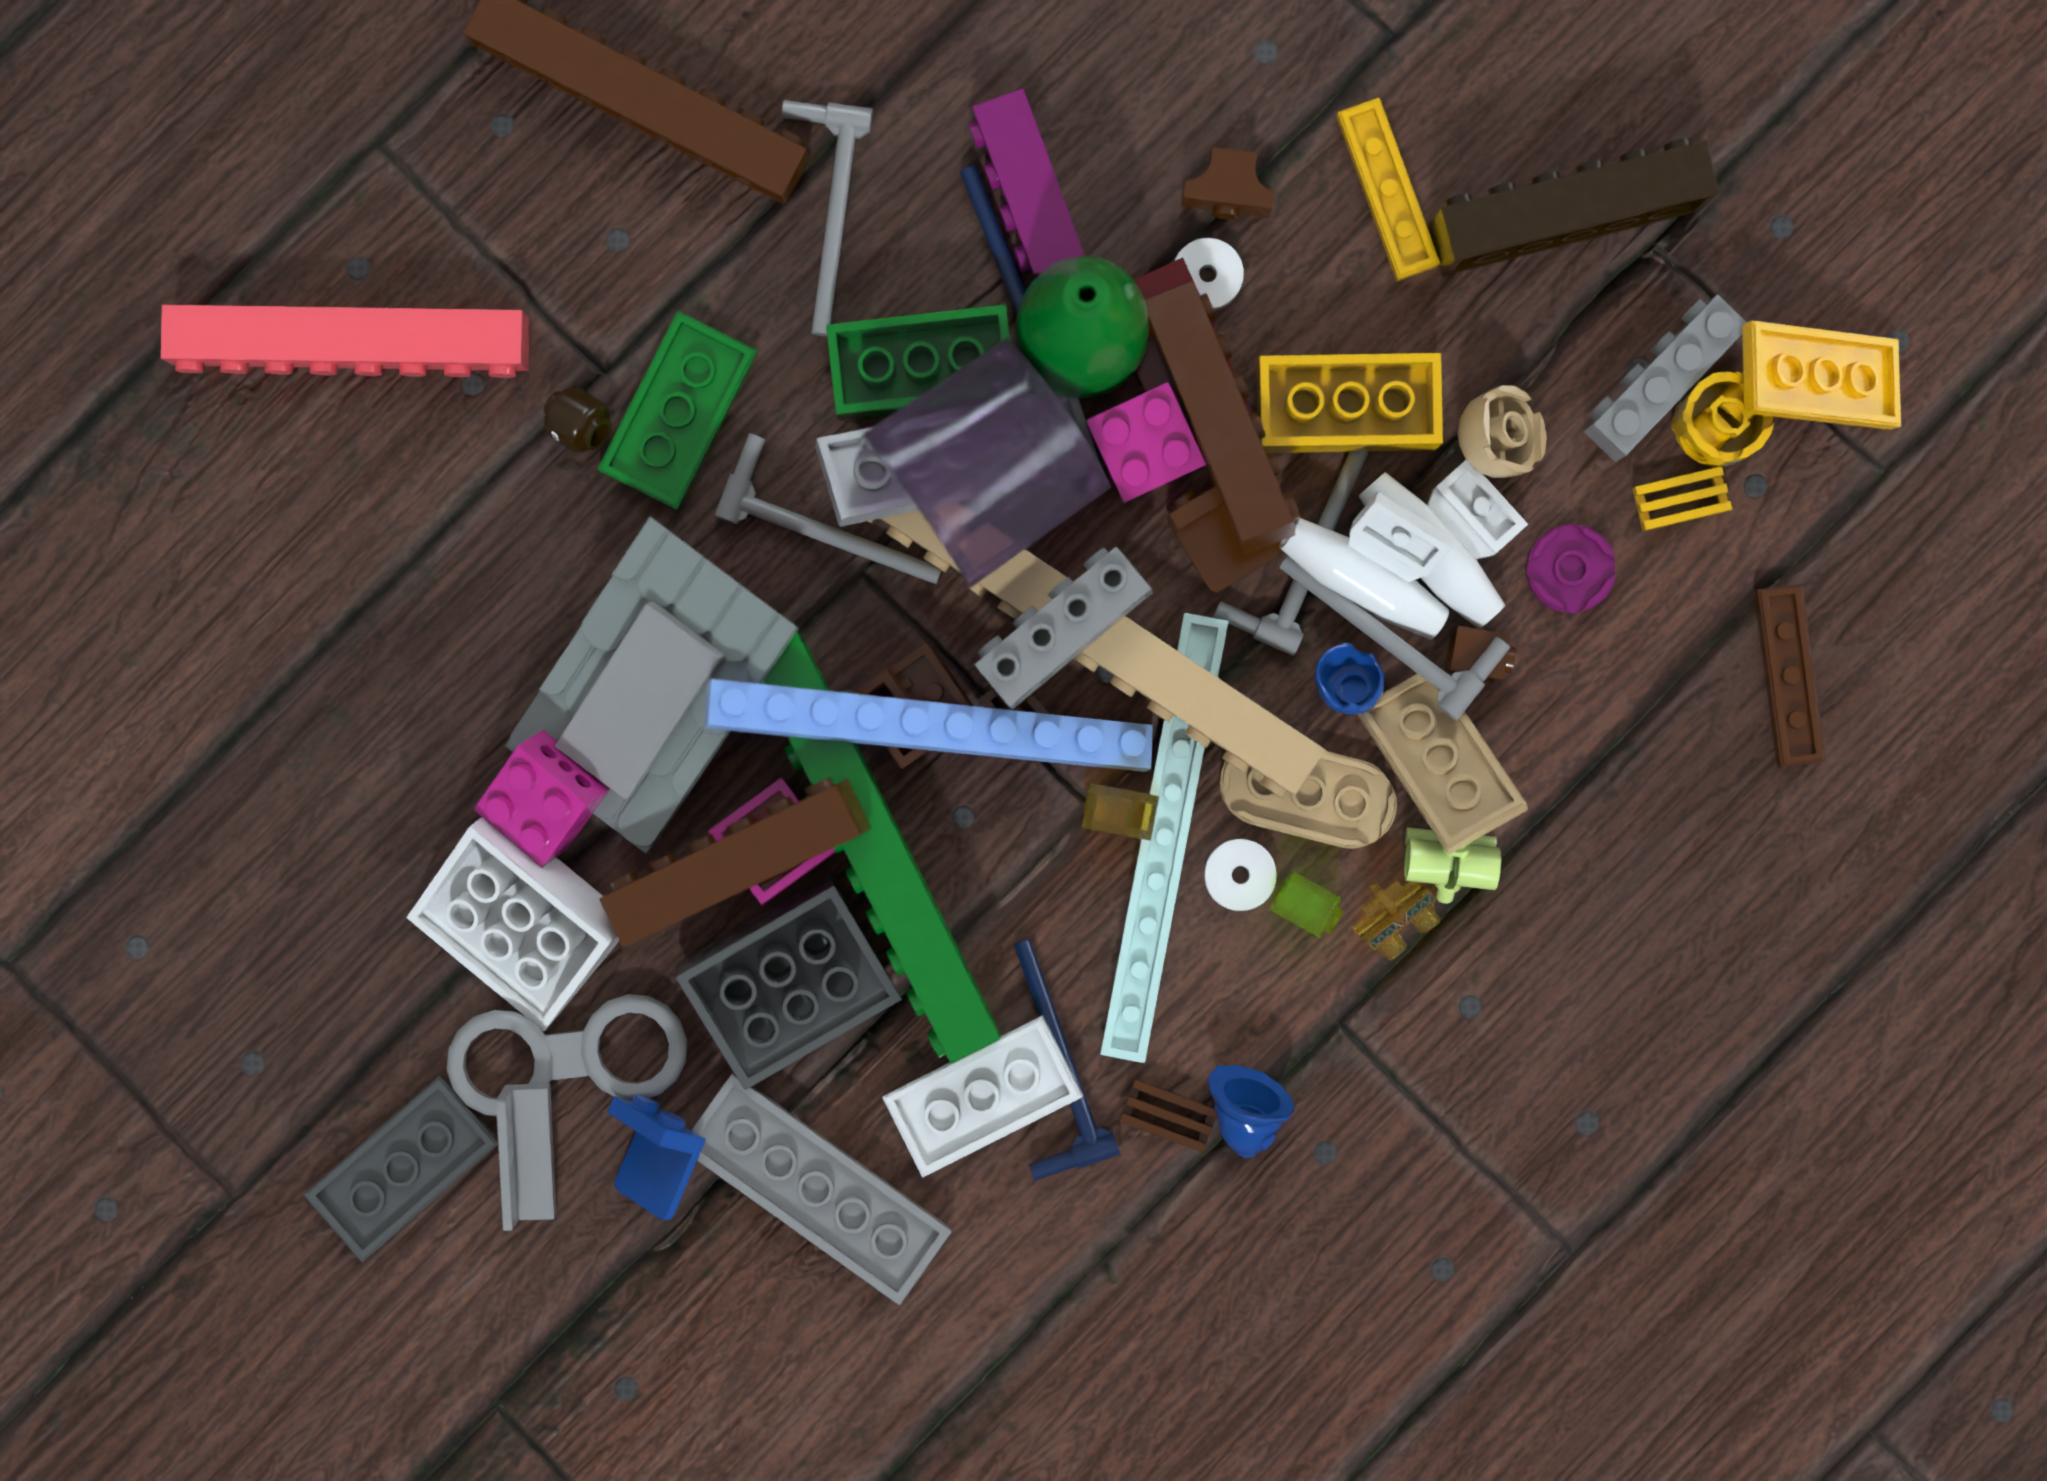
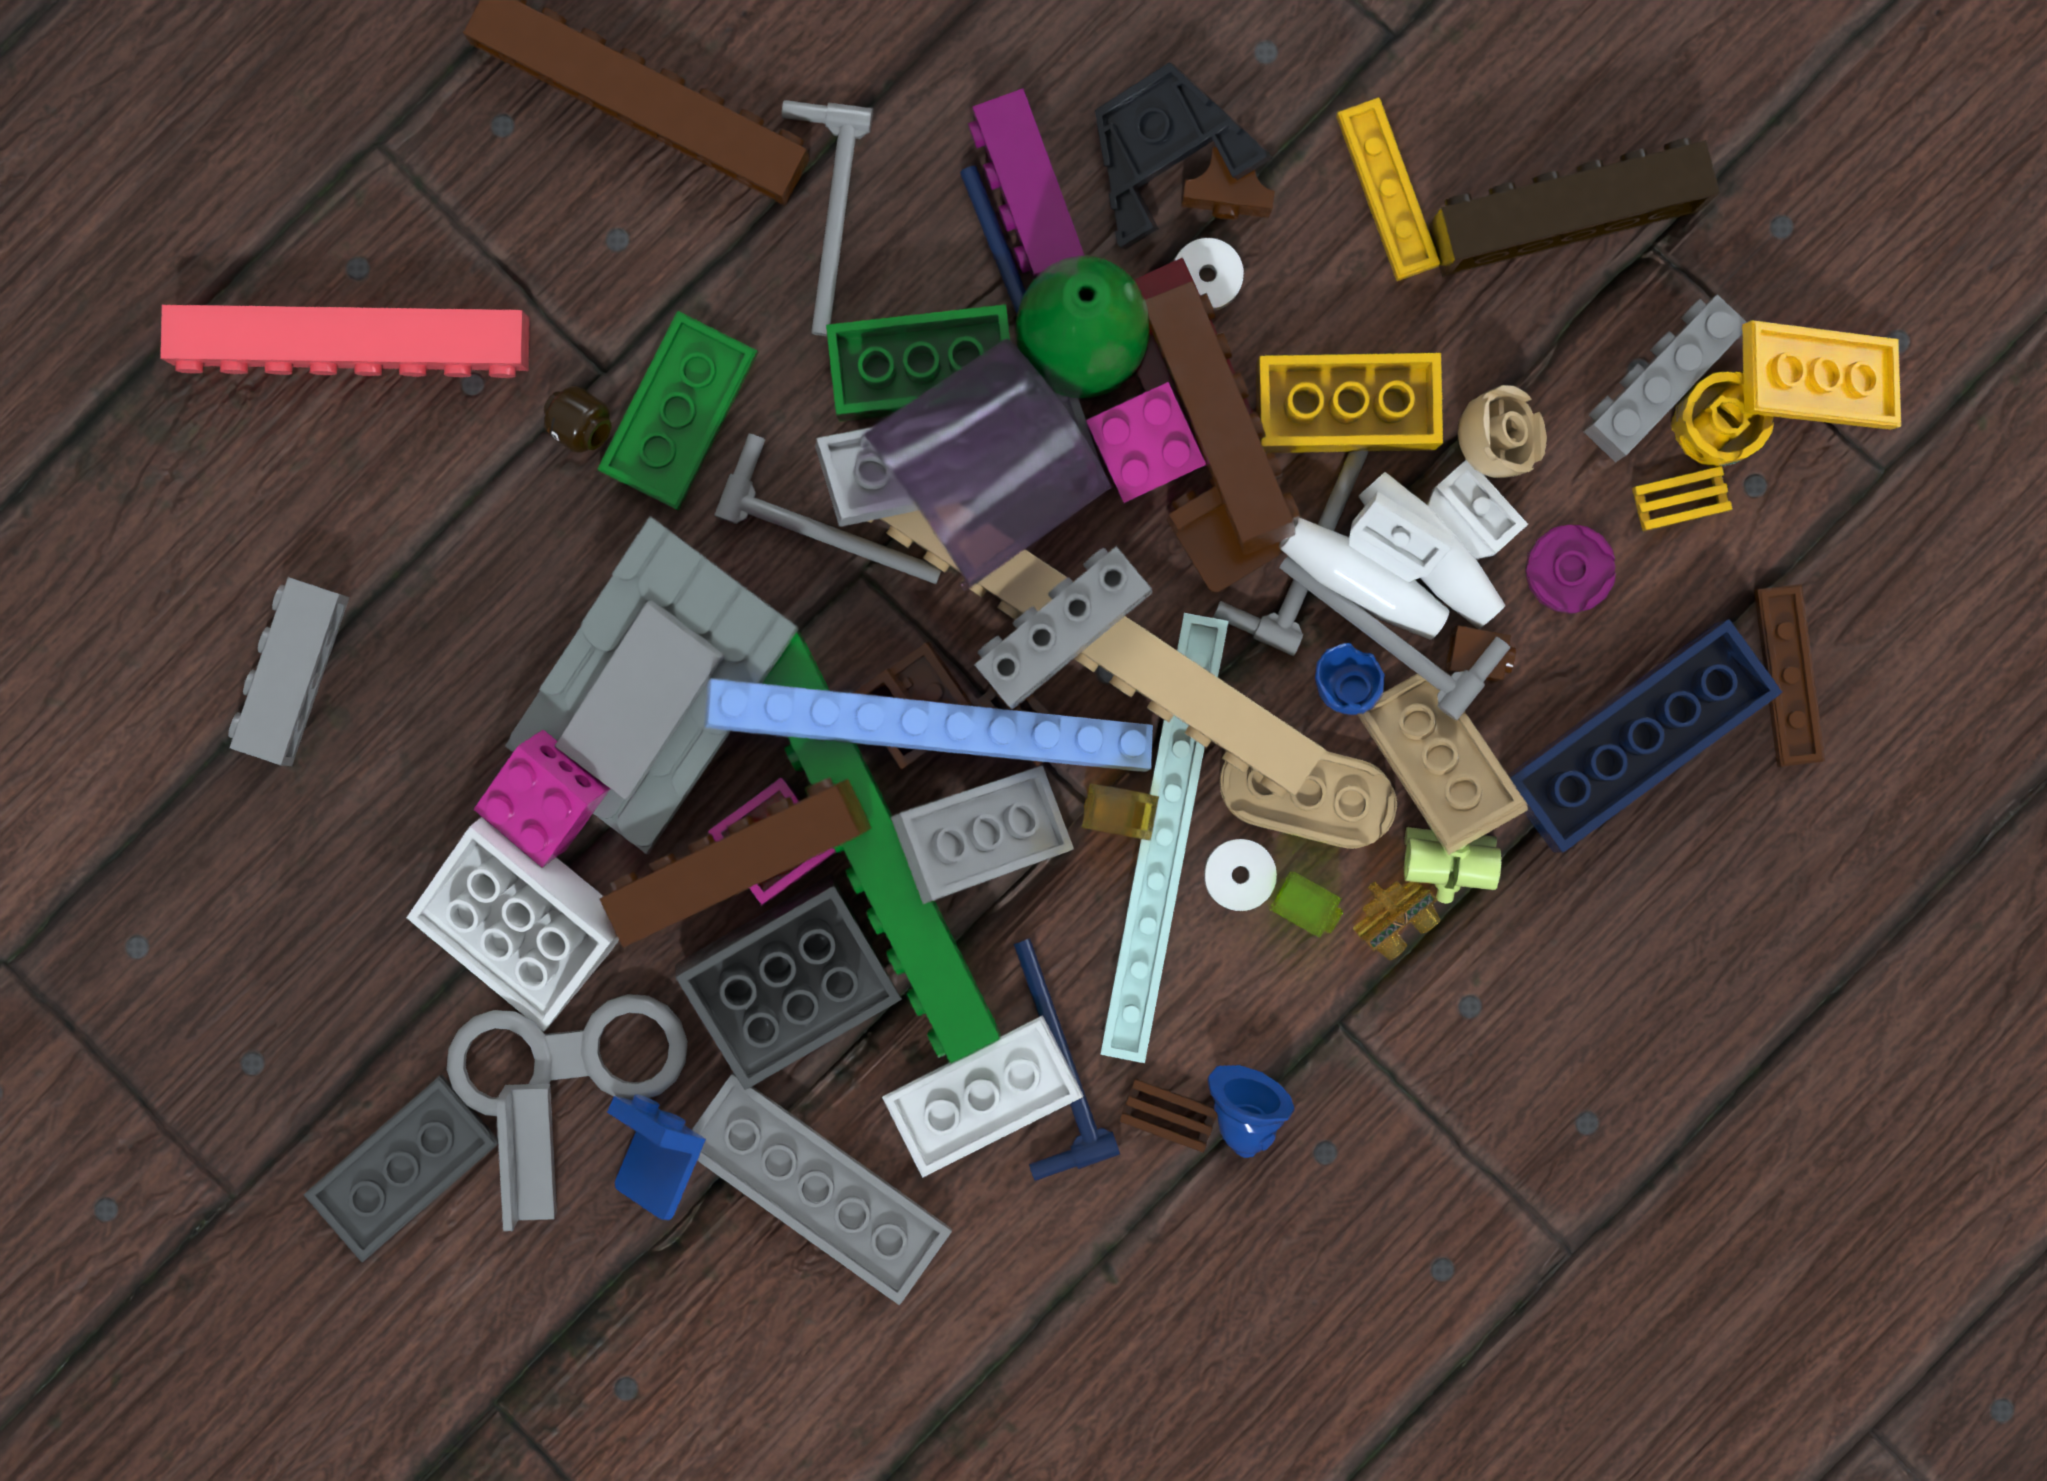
none -> light grey brick [229,577,349,766]
none -> light grey plate [891,765,1074,904]
none -> black wing [1095,62,1272,250]
none -> dark blue brick [1508,619,1783,853]

